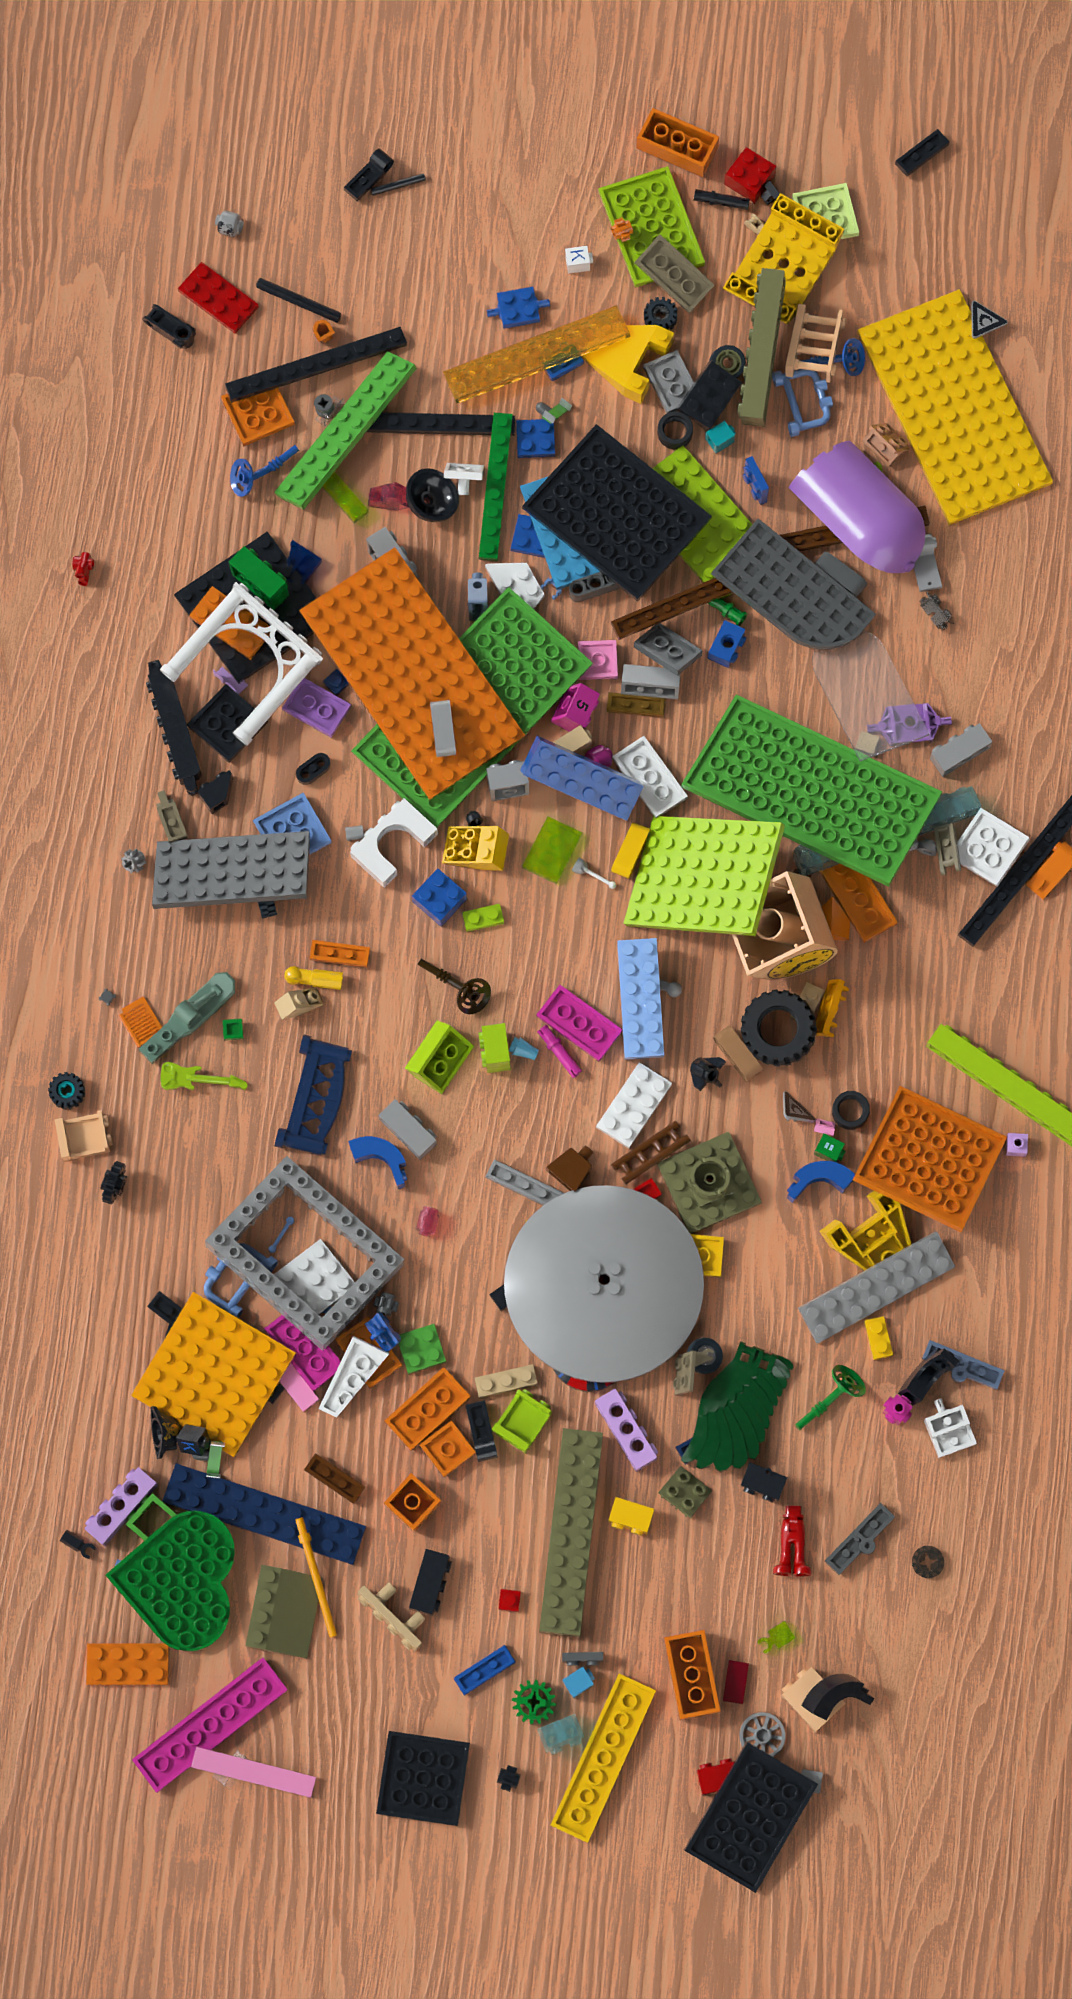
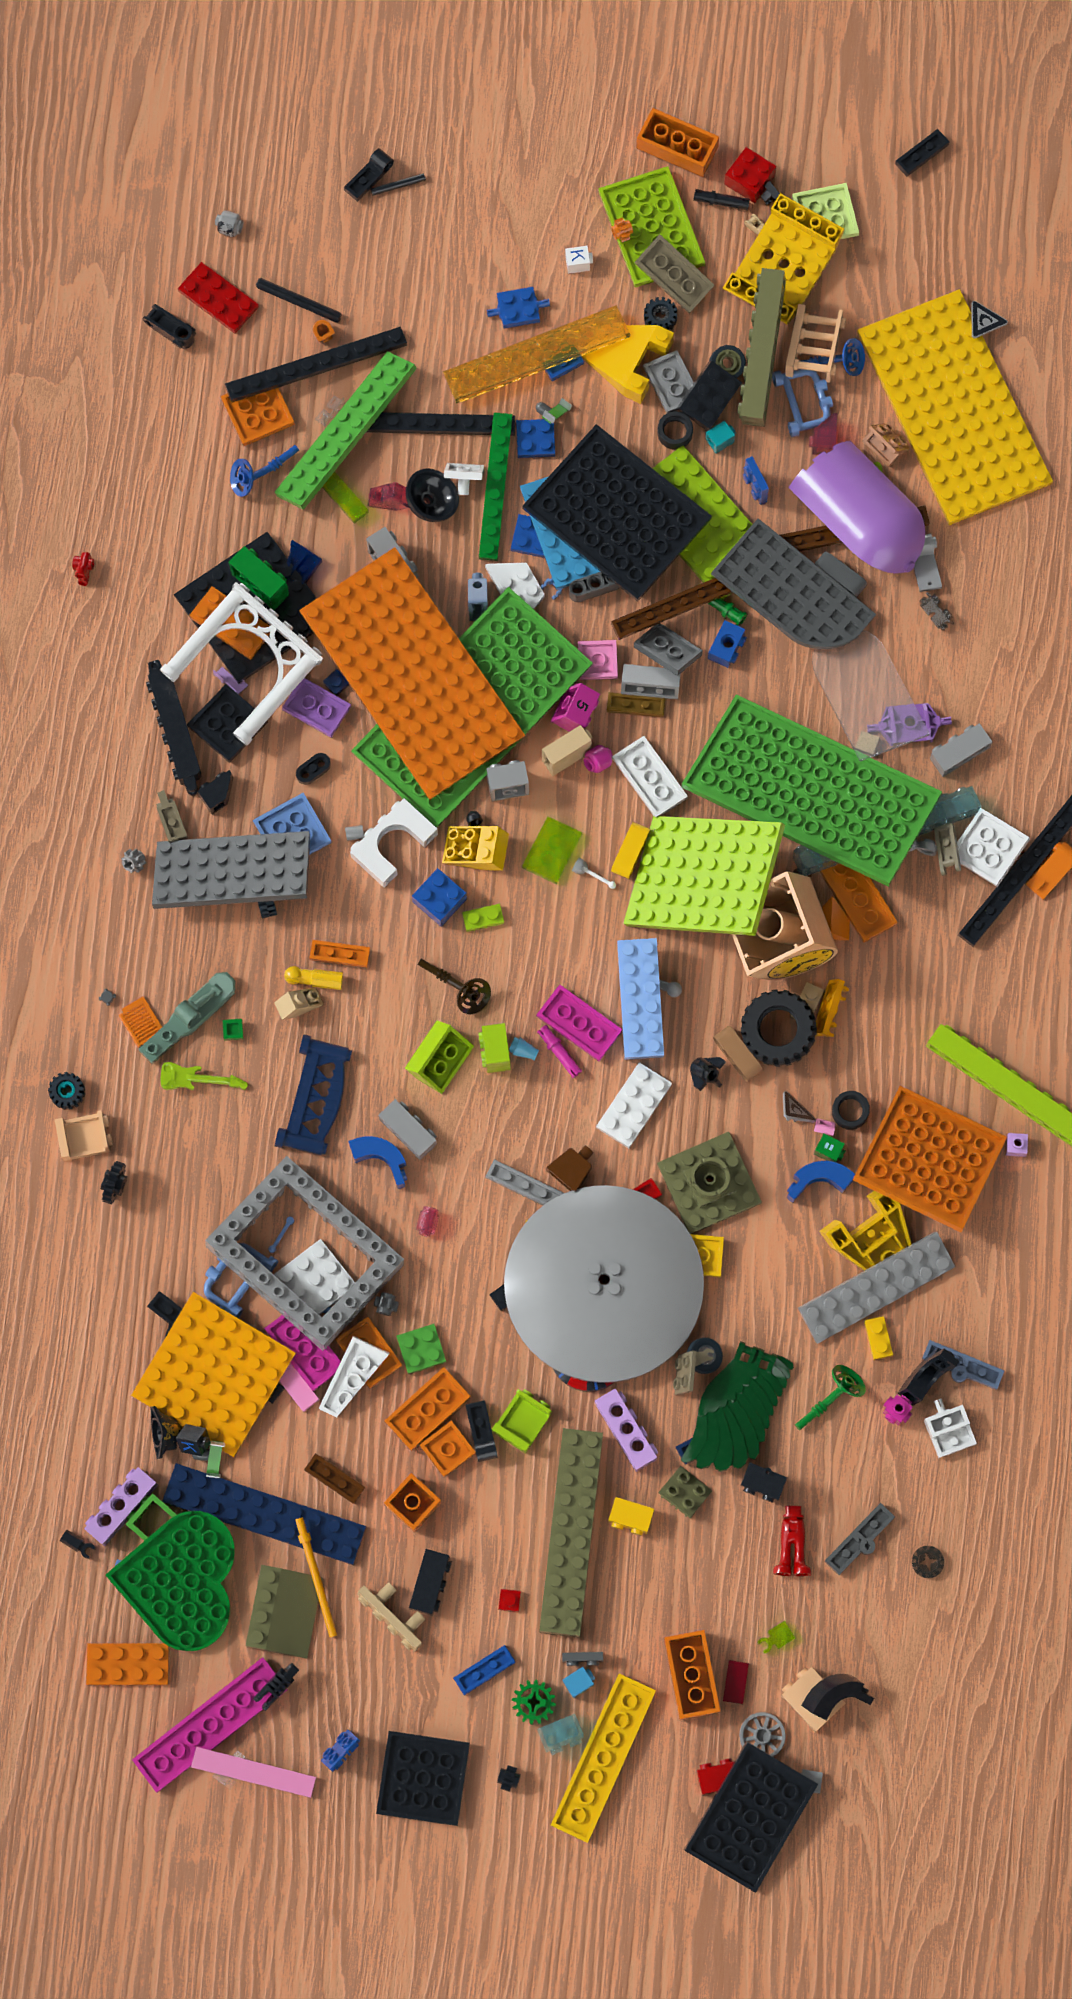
dark grey wheel [314,394,334,418] -> none
blue hips [365,1312,401,1352] -> none
light grey beam [430,700,456,757] -> none
tan plate [475,1364,538,1398] -> none
blue brick [520,736,644,821] -> none
reddish brown bar [611,1121,691,1185] -> none
none -> black hinge [253,1663,299,1711]
none -> blue hinge [320,1729,360,1772]
none -> clear pink slope [809,413,838,455]

